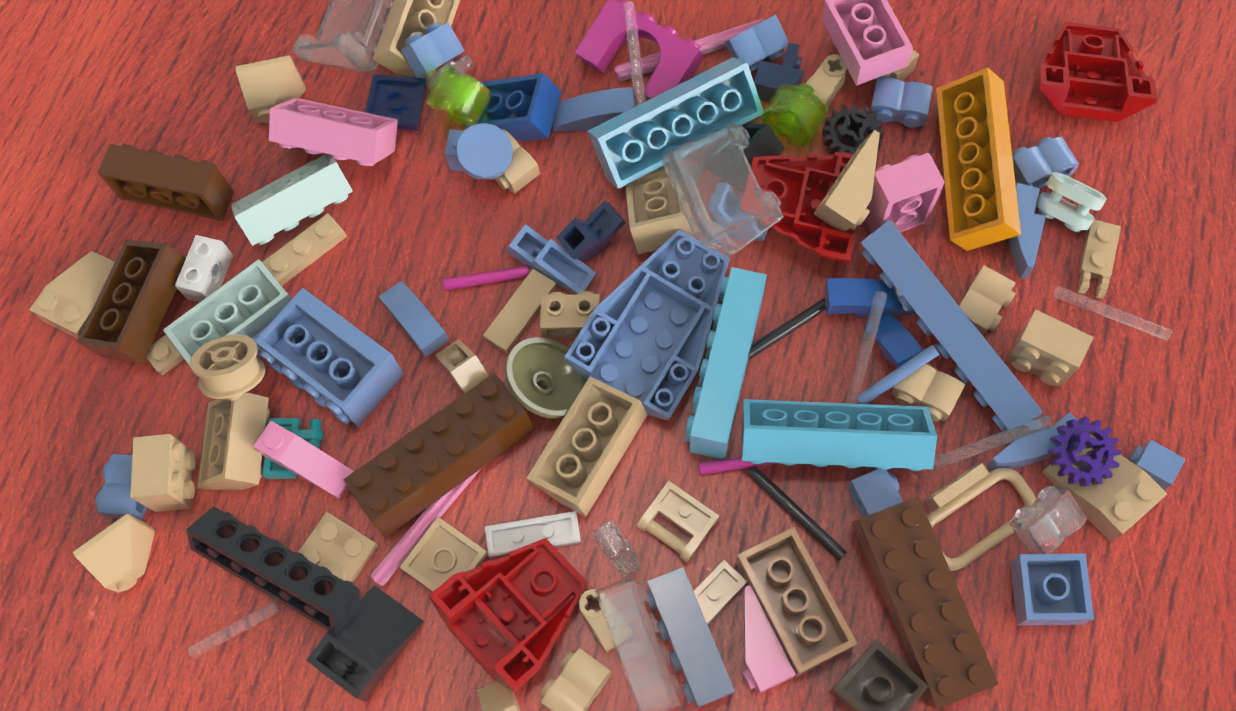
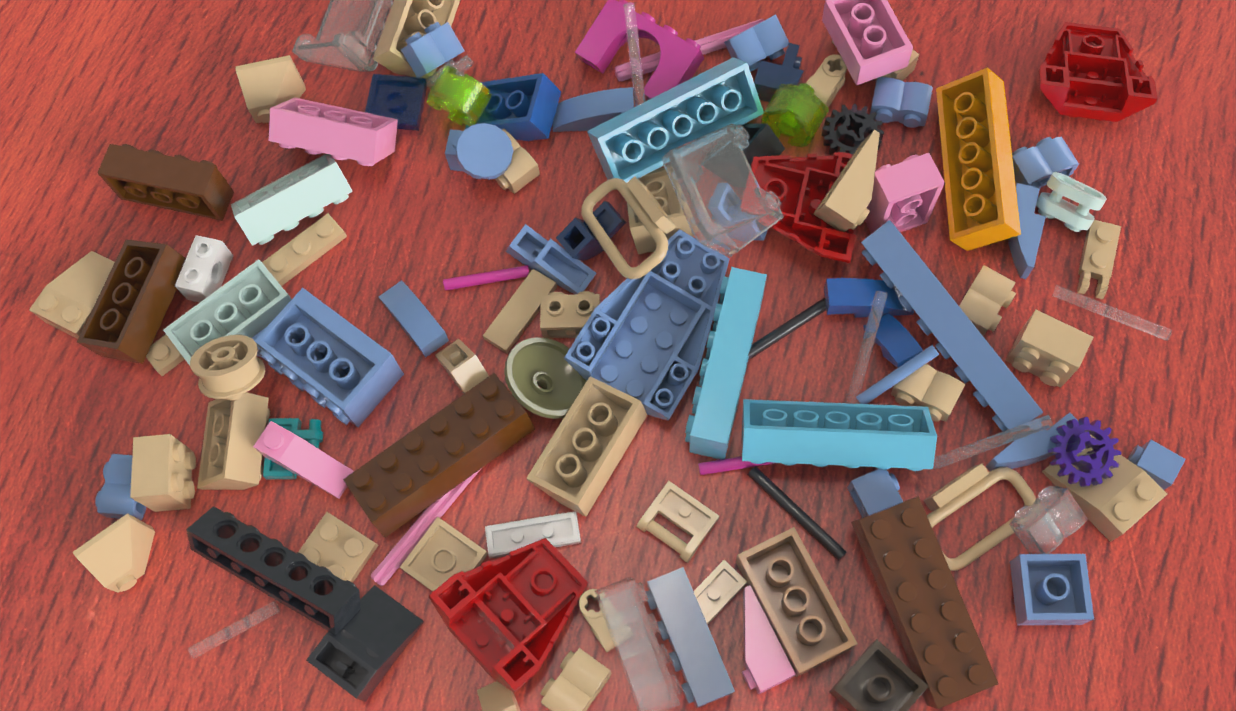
clear hinge [591,519,642,578] -> none
none -> tan bar [581,176,676,279]

